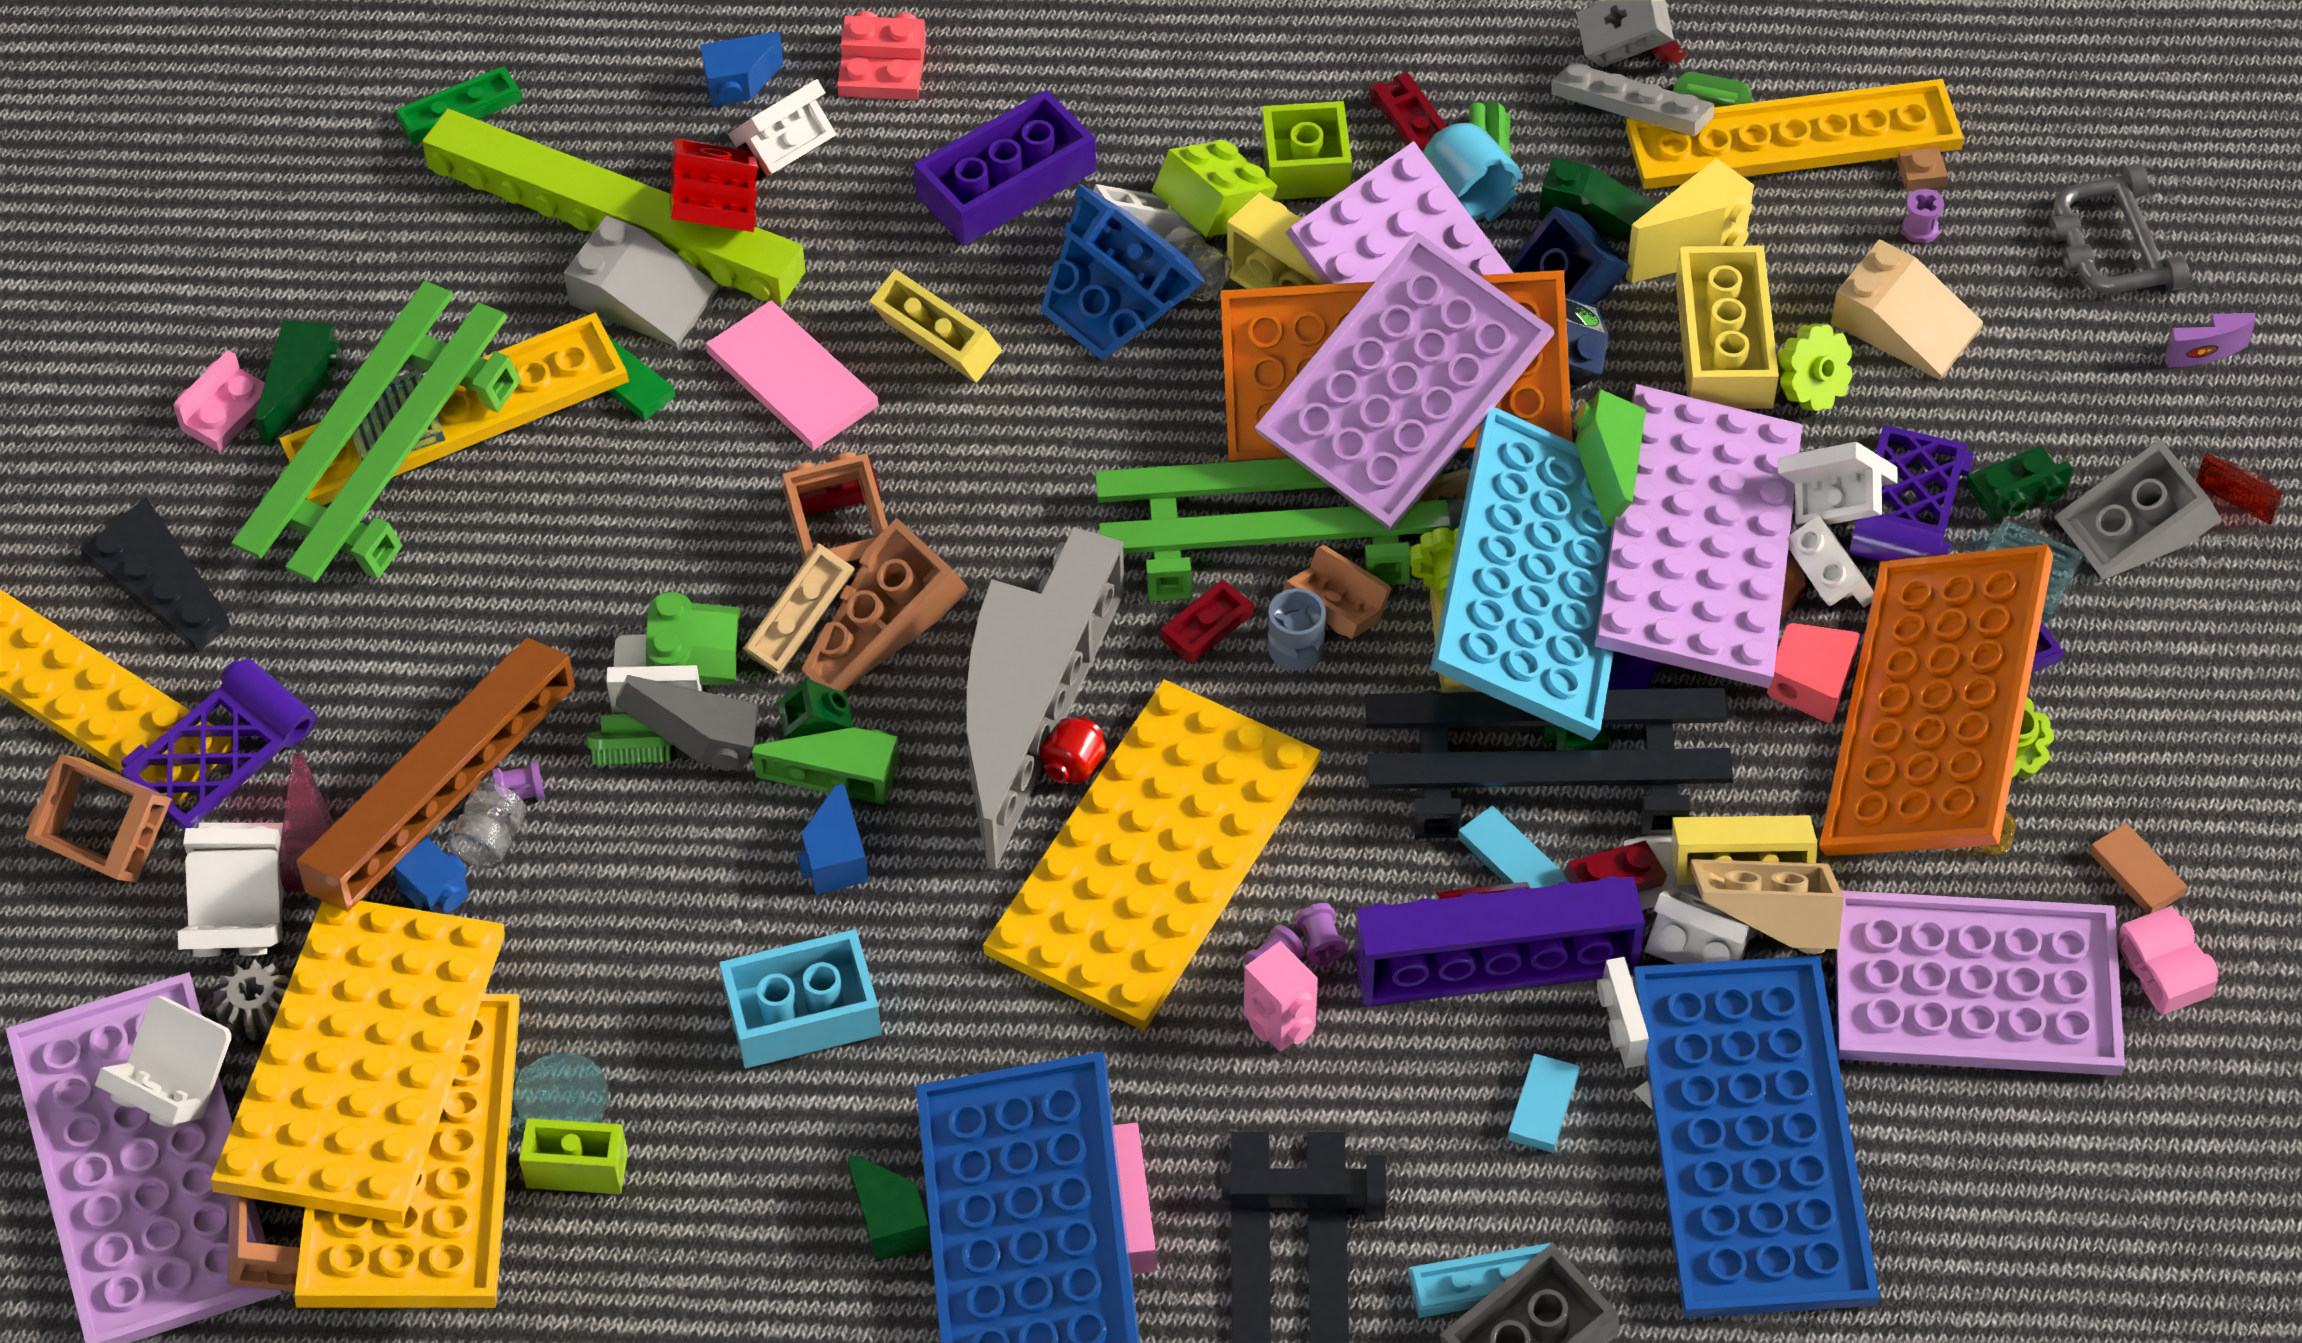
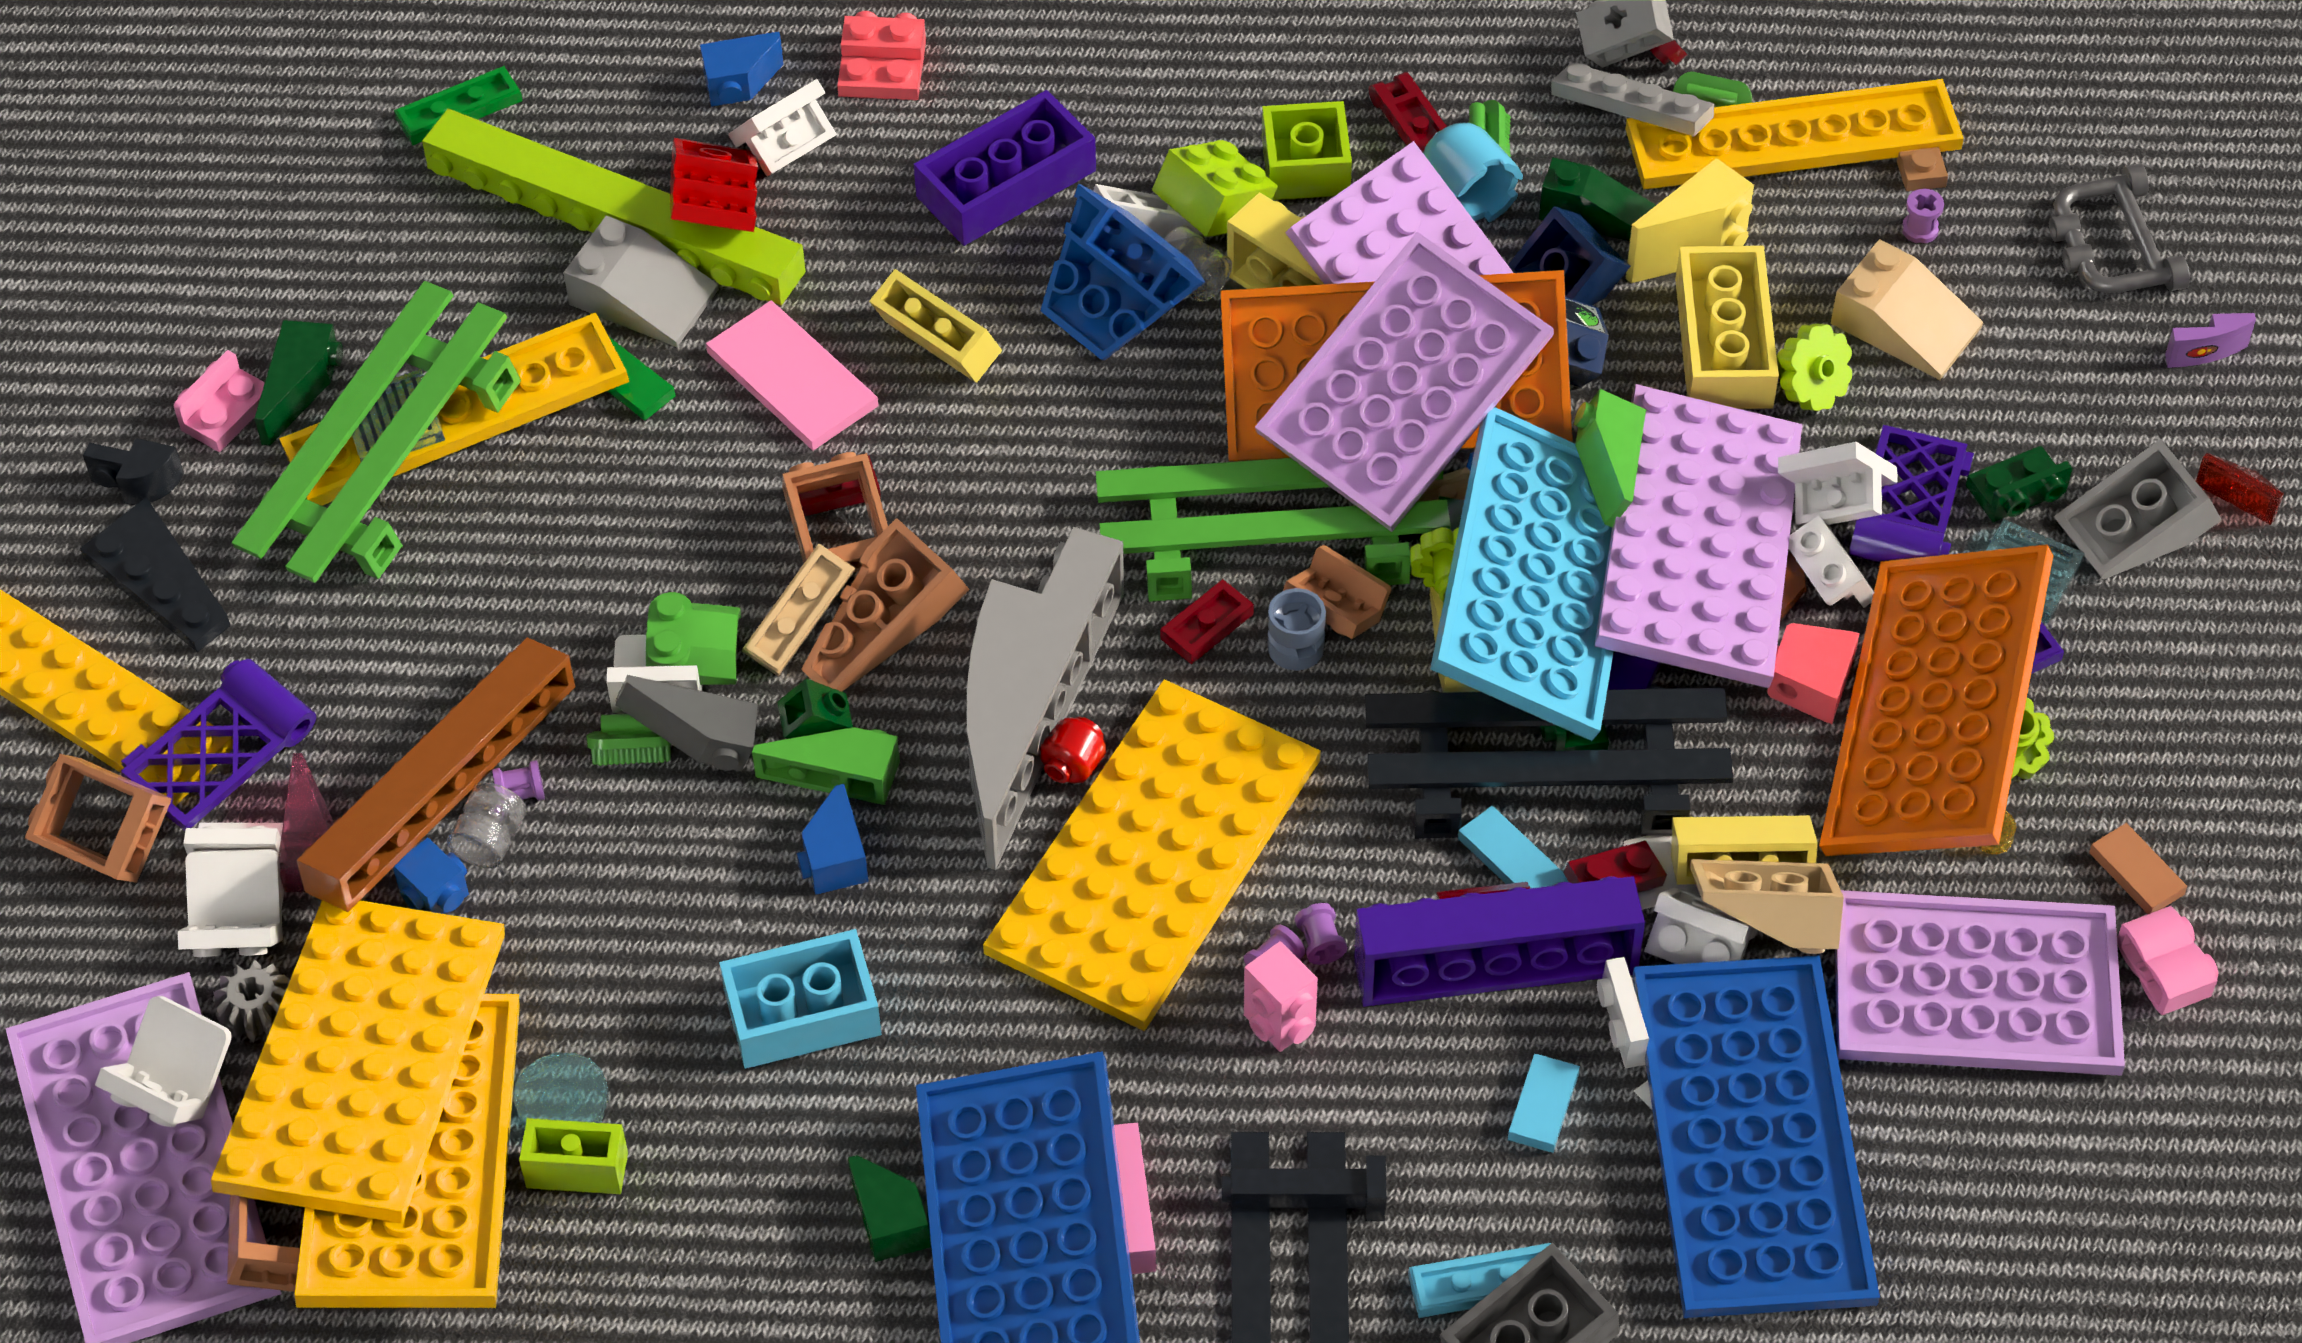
none -> black brick [83,438,184,505]

